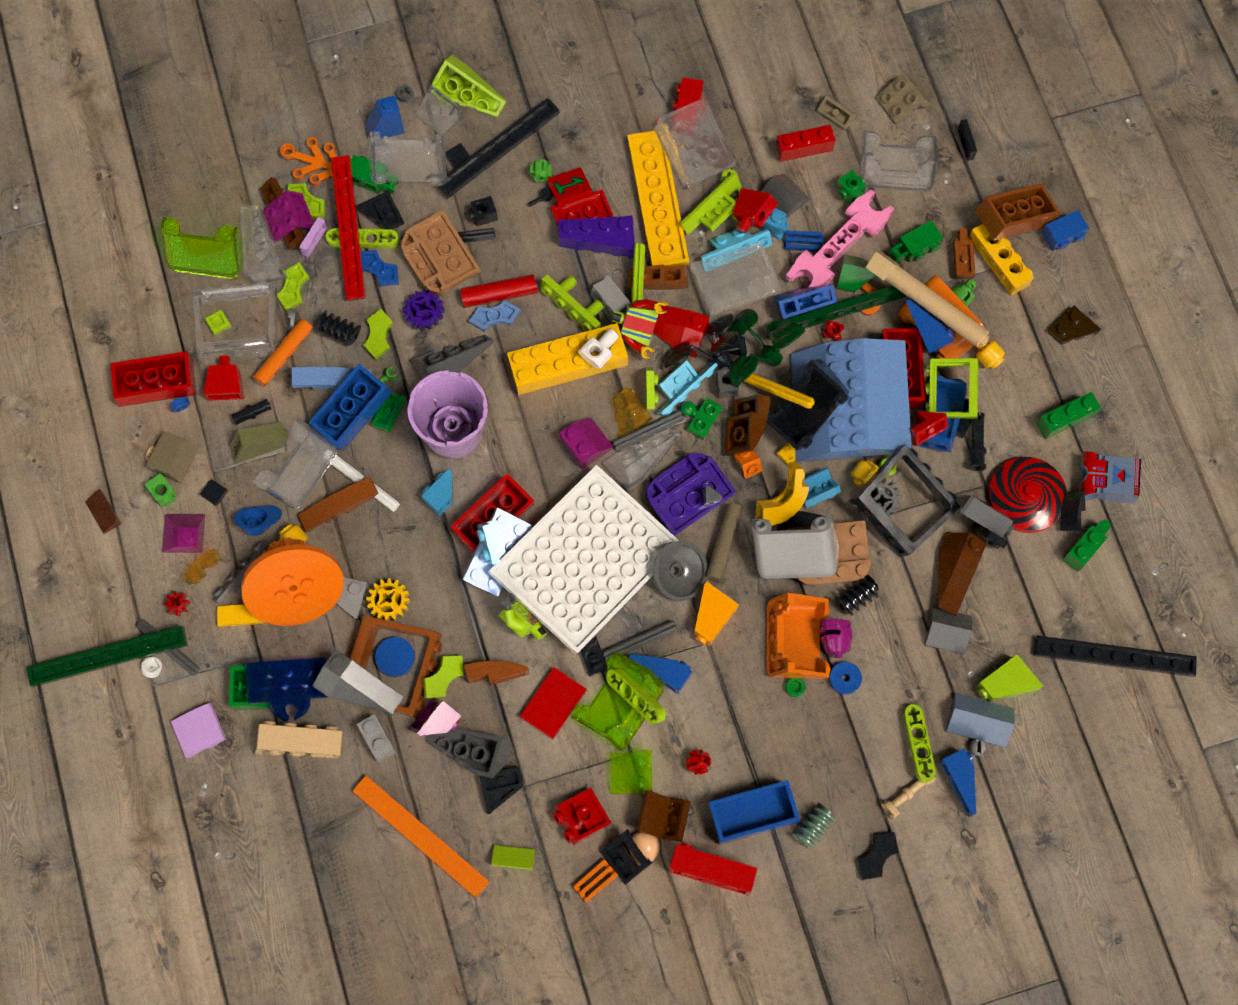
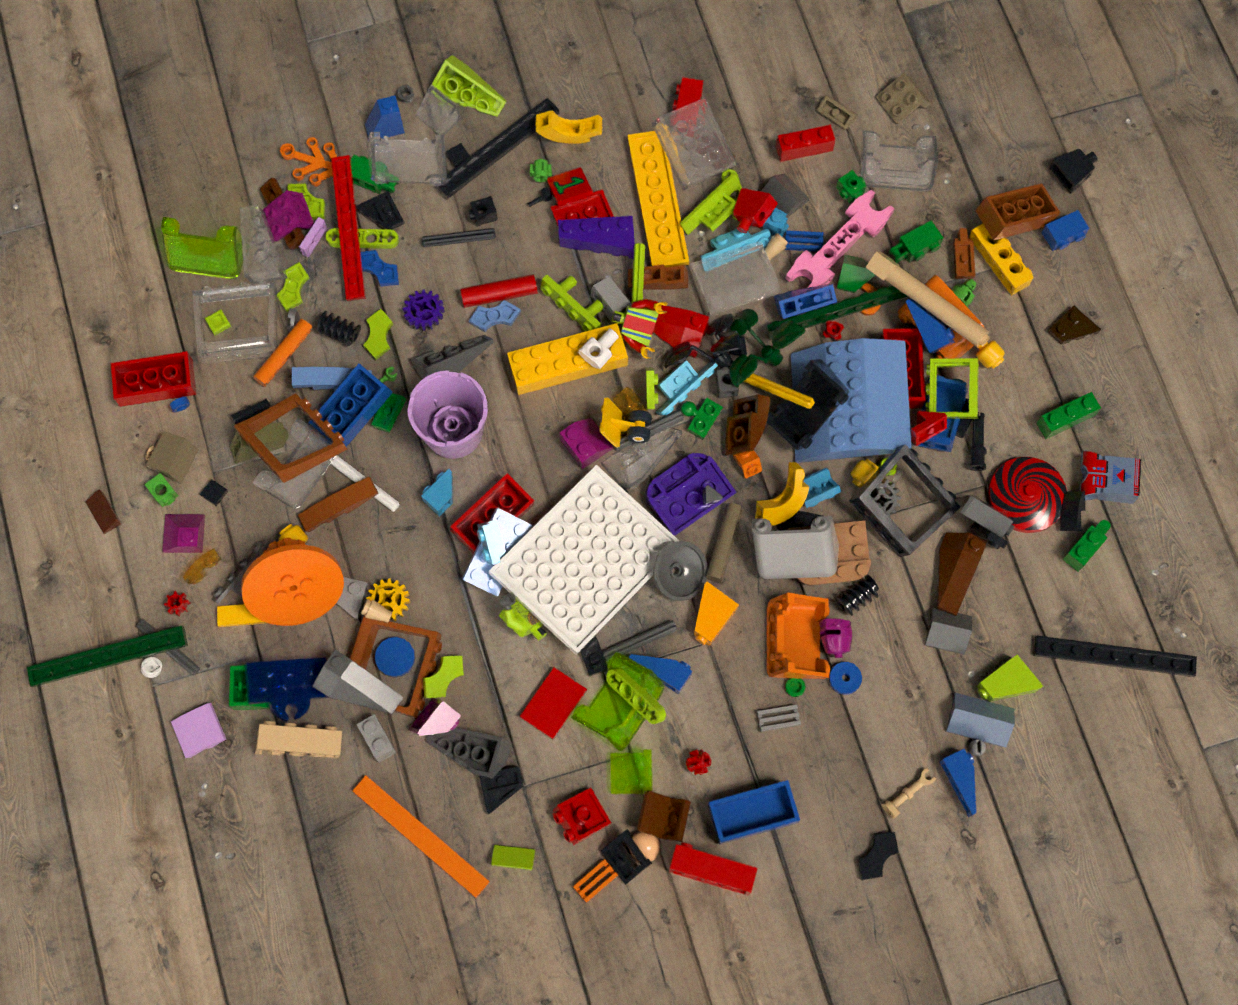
red torso [204,355,244,401] -> none
blue piece [234,505,282,536] -> none
medium nougat plate [401,210,481,296] -> none
dark orange slope [464,661,529,686] -> none
yellow tile [777,443,795,466] -> none
sand green piece [792,803,836,848] -> none
lime beam [903,704,936,783] -> none
black tile [957,119,977,161] -> none
none -> dark orange windscreen [234,393,347,483]
none -> tan cone [361,599,392,623]
none -> yellow arch [536,110,602,144]
none -> yellow plate [599,397,652,447]
none -> light grey tile [757,705,801,732]
none -> tan cone [762,233,788,261]
none -> black torso [1049,149,1098,194]

